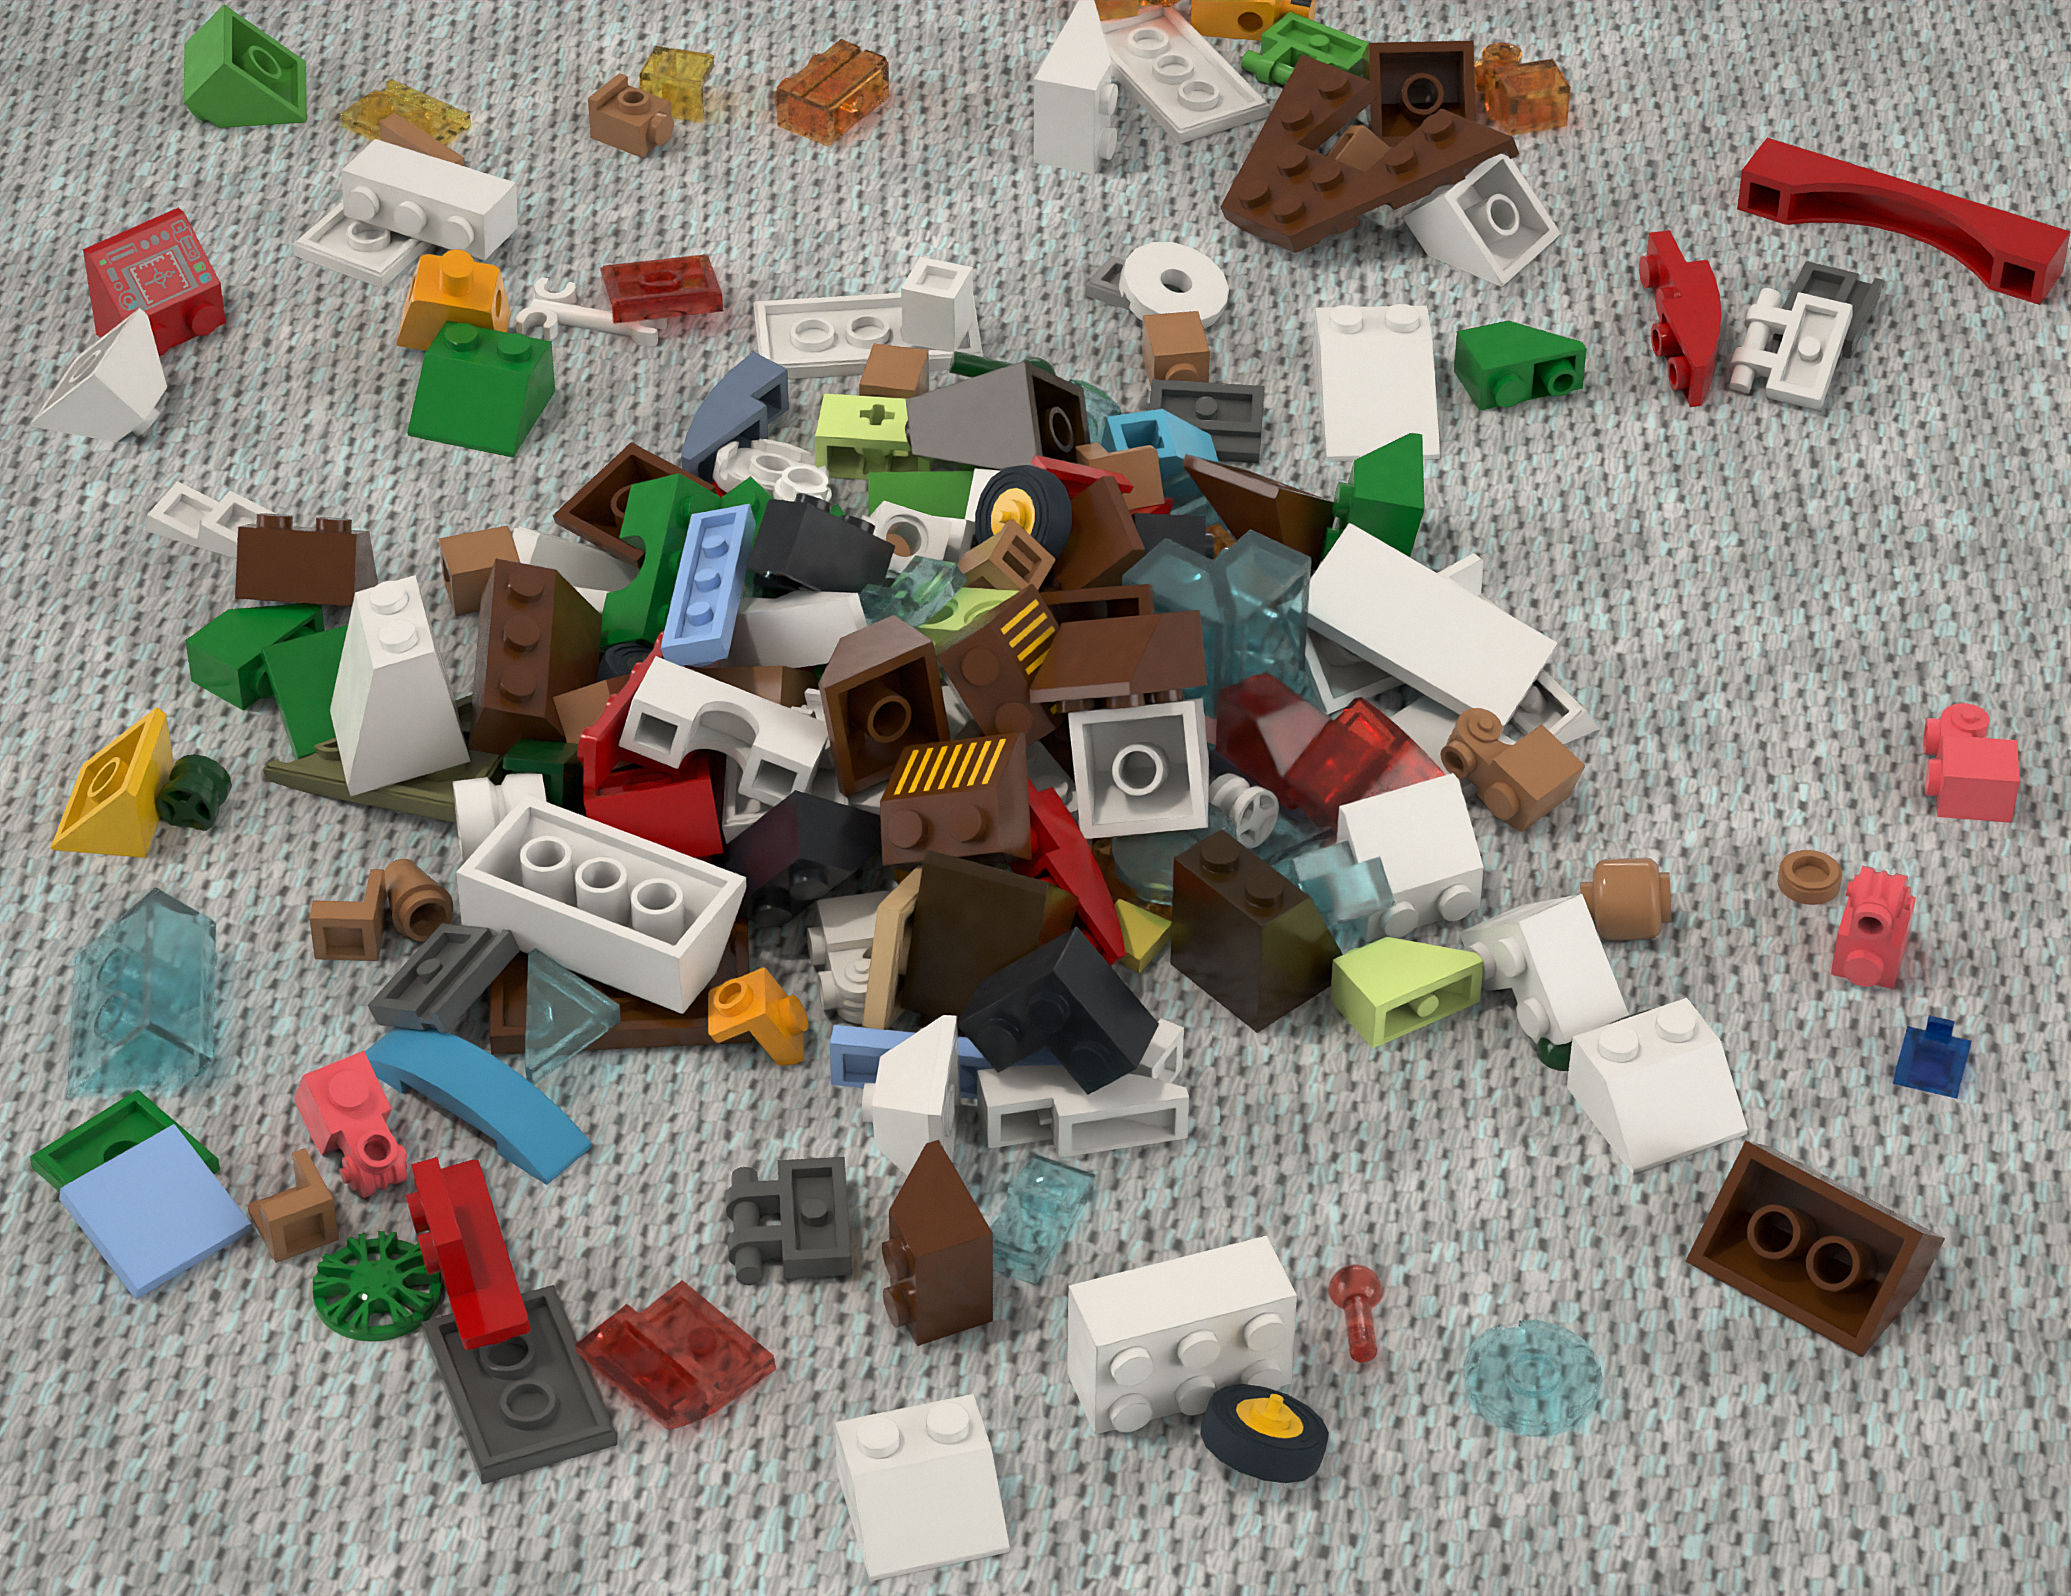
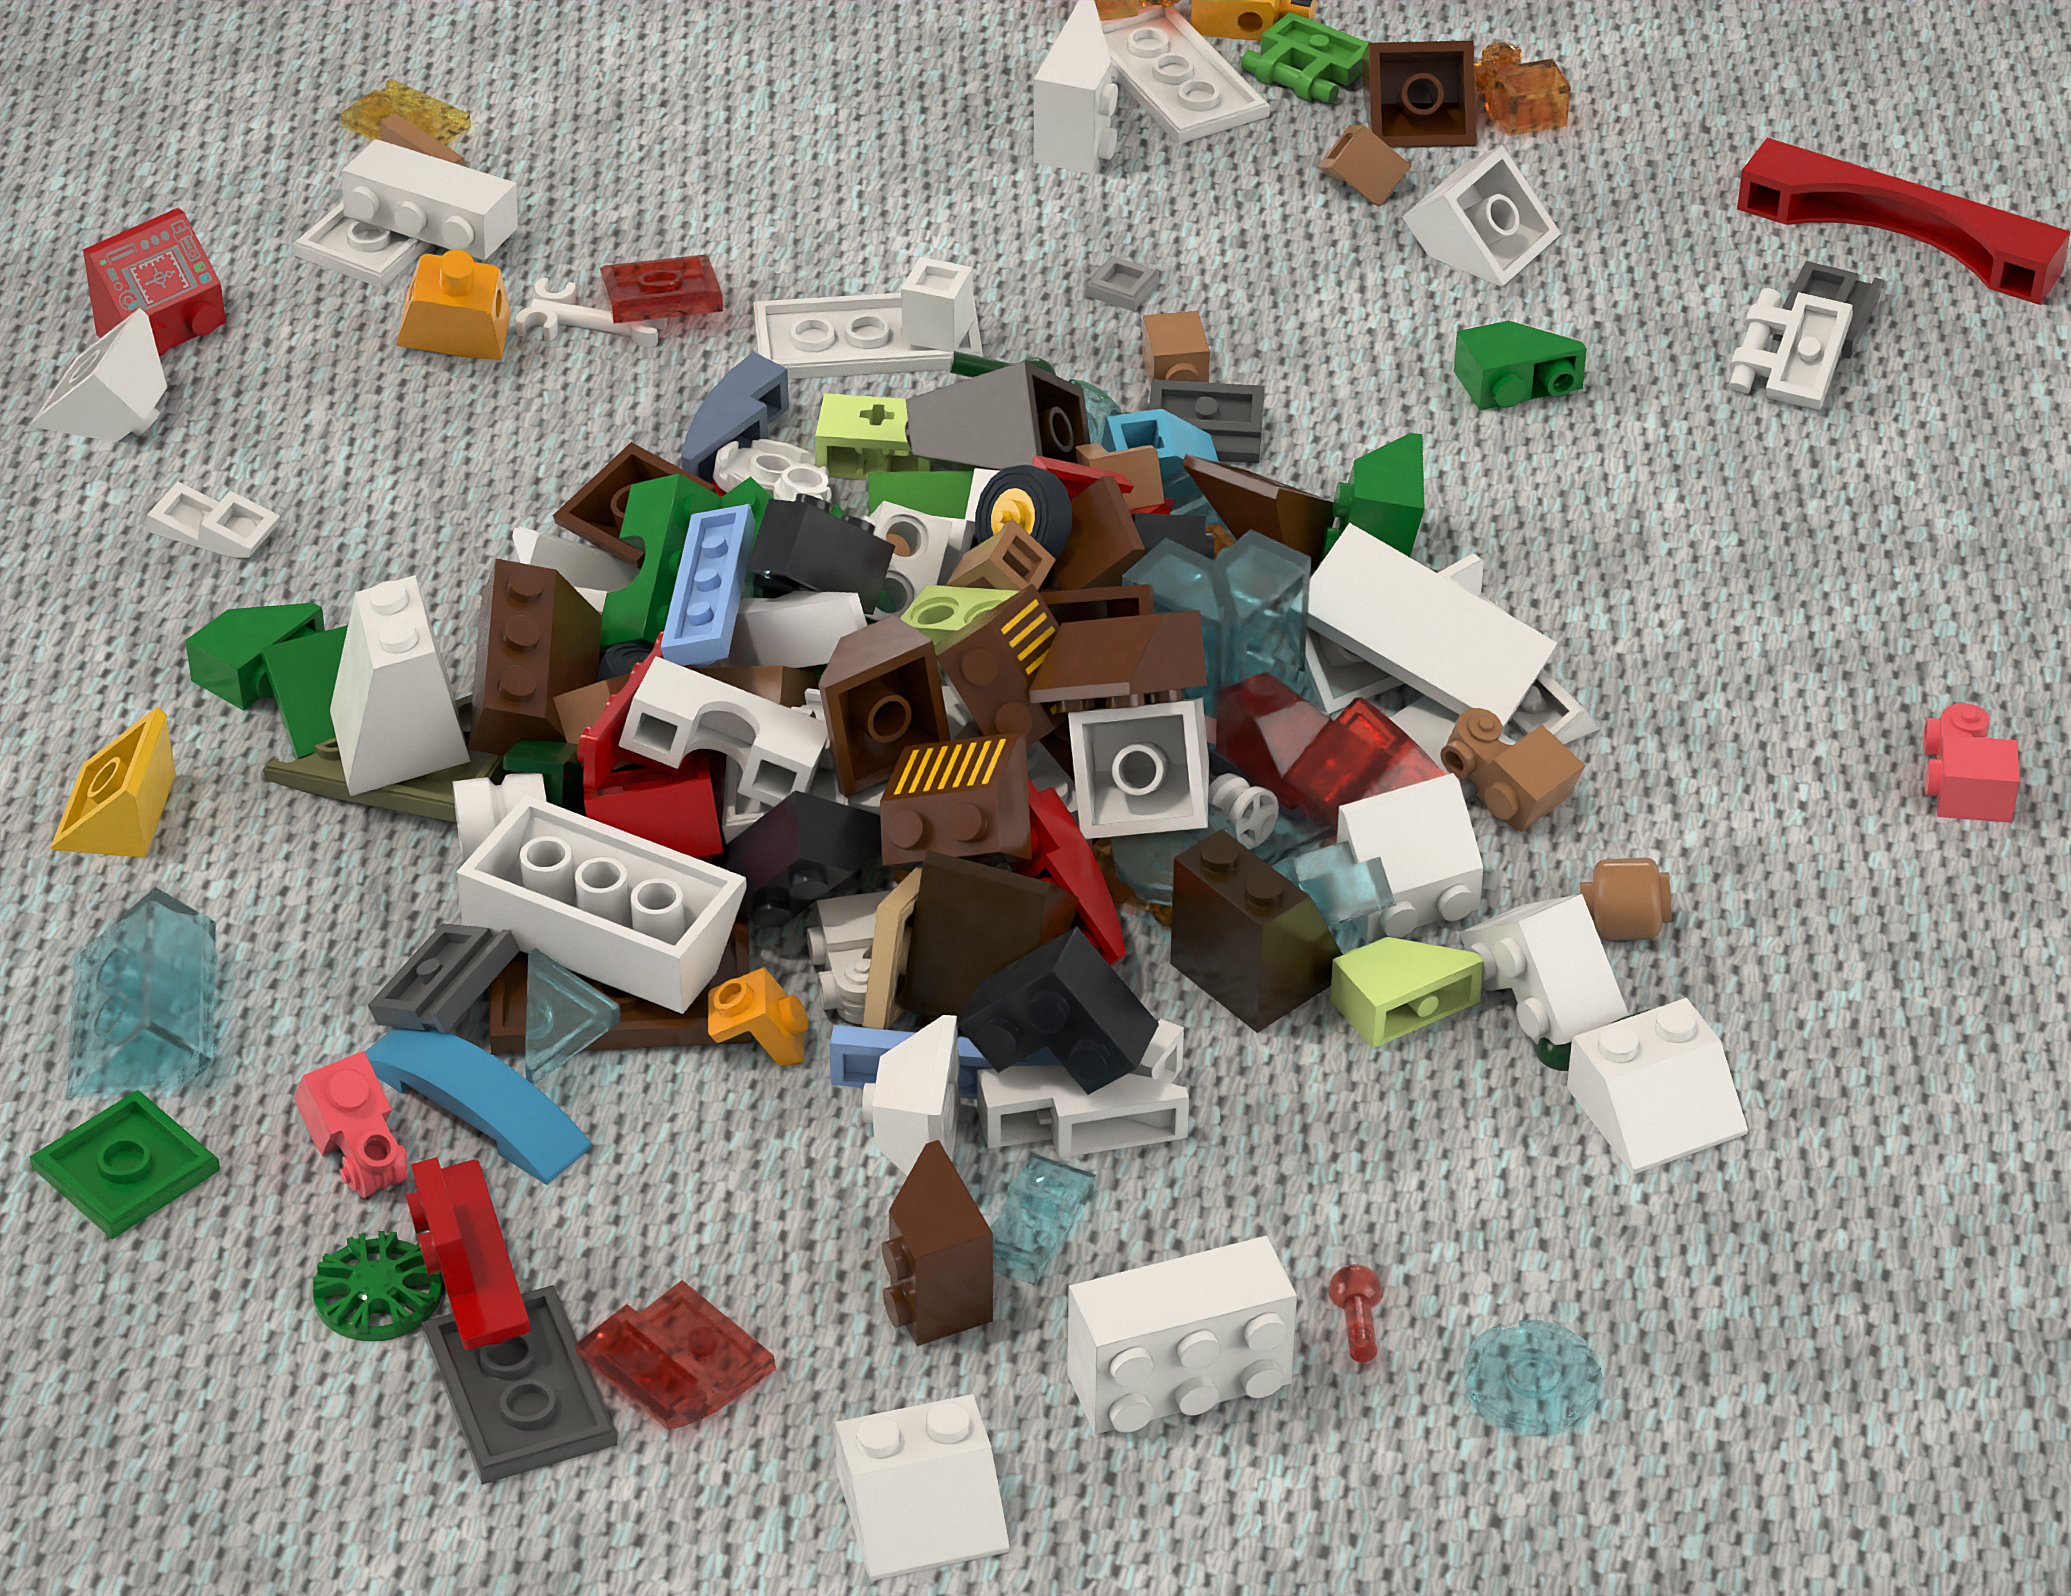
light blue tile [59,1124,252,1299] -> none
dark green wheel [156,754,232,831] -> none
bright green slope [184,4,307,128] -> none
reddish brown slope [235,513,378,606] -> none
medium nougat panel [248,1148,339,1263] -> none
medium nougat panel [309,869,388,961] -> none
medium nougat cone [384,859,453,942] -> none
green slope [408,321,555,458] -> none
medium nougat brick [439,525,520,616] -> none
medium nougat brick [588,73,674,158] -> none
clear yellow panel [639,46,714,123] -> none
dark grey plate [725,1157,852,1285] -> none
clear orange brick [774,39,889,146] -> none
medium nougat brick [859,343,929,399] -> none
clear light blue slope [859,555,968,629] -> none
light yellow tile [1114,898,1172,974] -> none
white tile [1119,242,1229,329] -> none
black wheel [1200,1384,1329,1483] -> none
reddish brown wing [1220,55,1519,253] -> none
white slope [1313,304,1440,461] -> none
red slope [1639,230,1722,407] -> none
reddish brown slope [1685,1140,1945,1357] -> none
medium nougat tile [1777,850,1842,905] -> none
coral brick [1831,865,1916,989] -> none
clear blue tile [1893,1015,1972,1099] -> none

